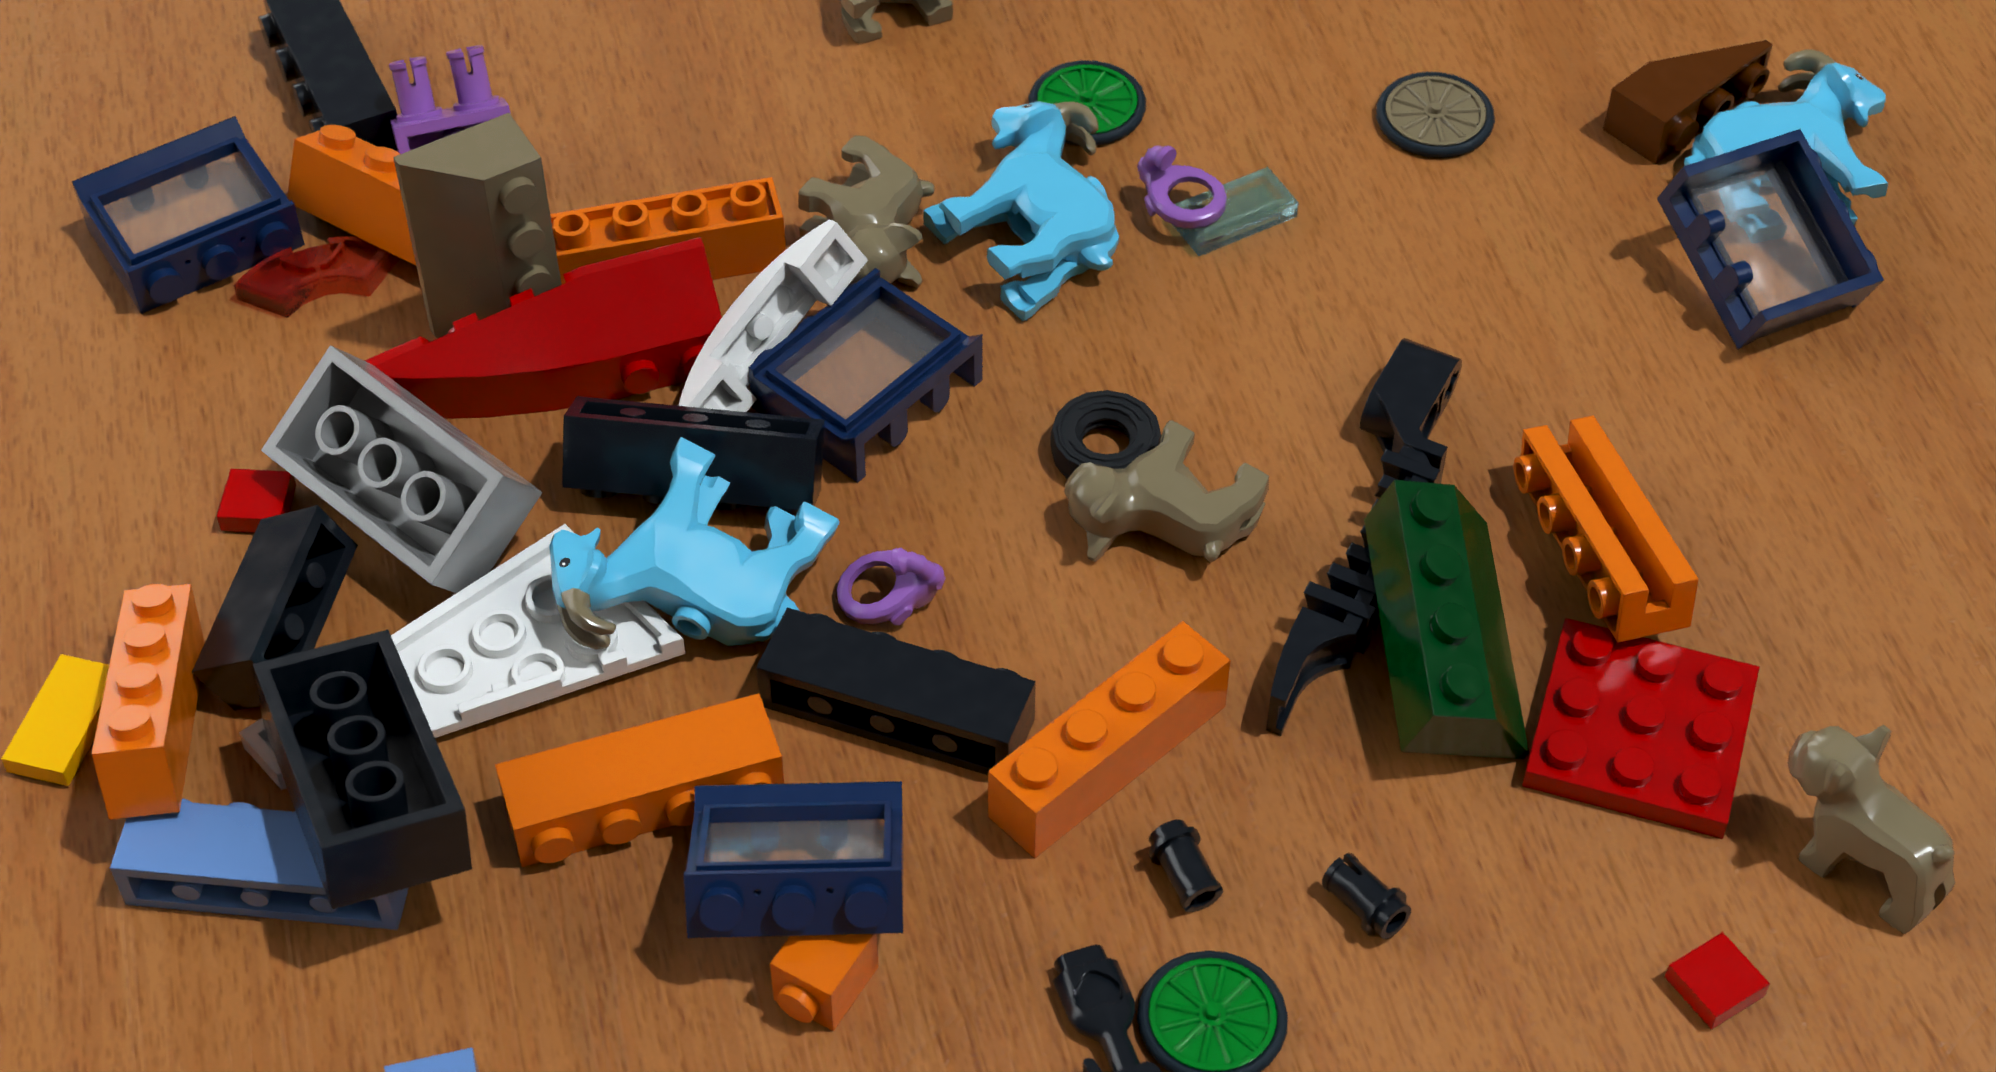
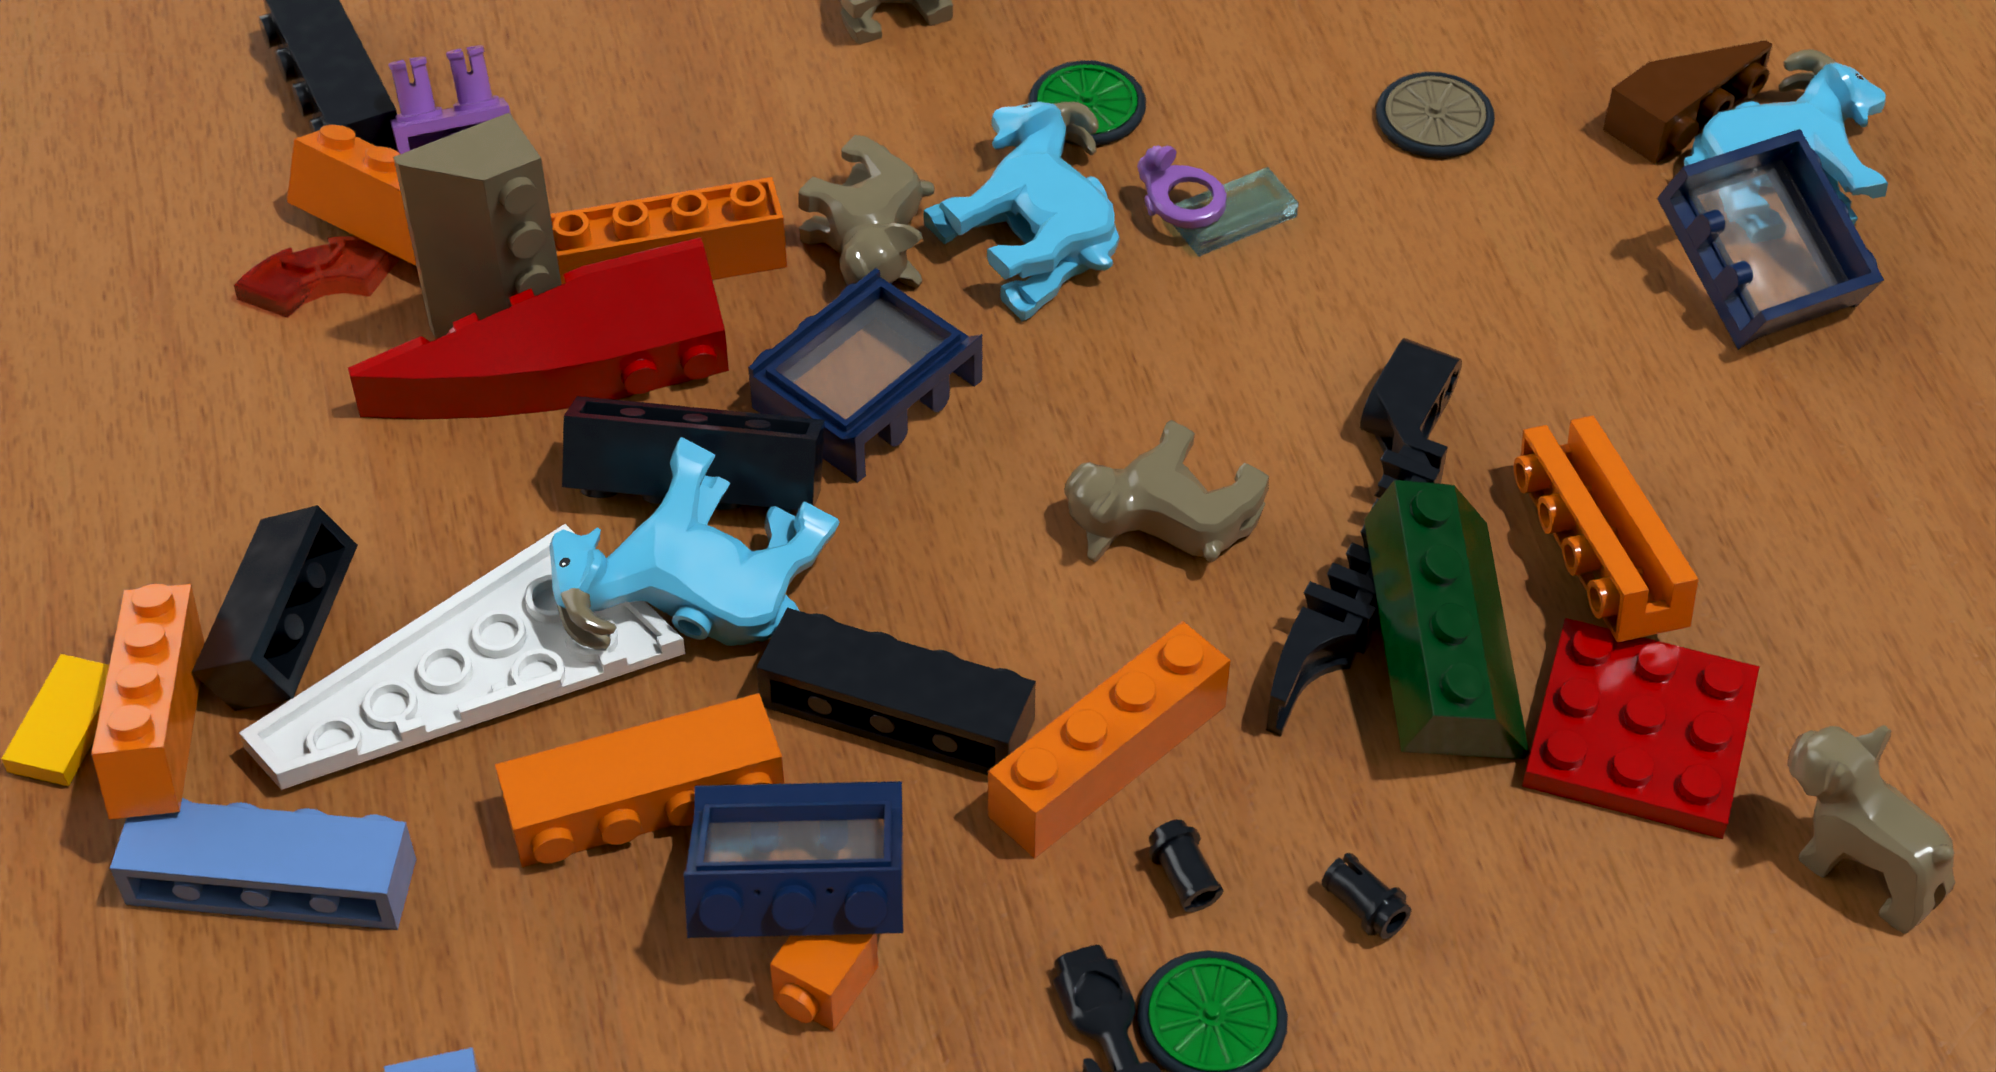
dark blue window [72,116,305,314] -> none
red tile [217,469,296,532] -> none
black brick [253,630,472,909] -> none
light grey brick [261,345,543,593] -> none
white slope [678,219,868,412] -> none
medium lavender piece [836,548,946,625] -> none
black tyre [1050,390,1161,479] -> none
red tile [1665,932,1770,1030] -> none

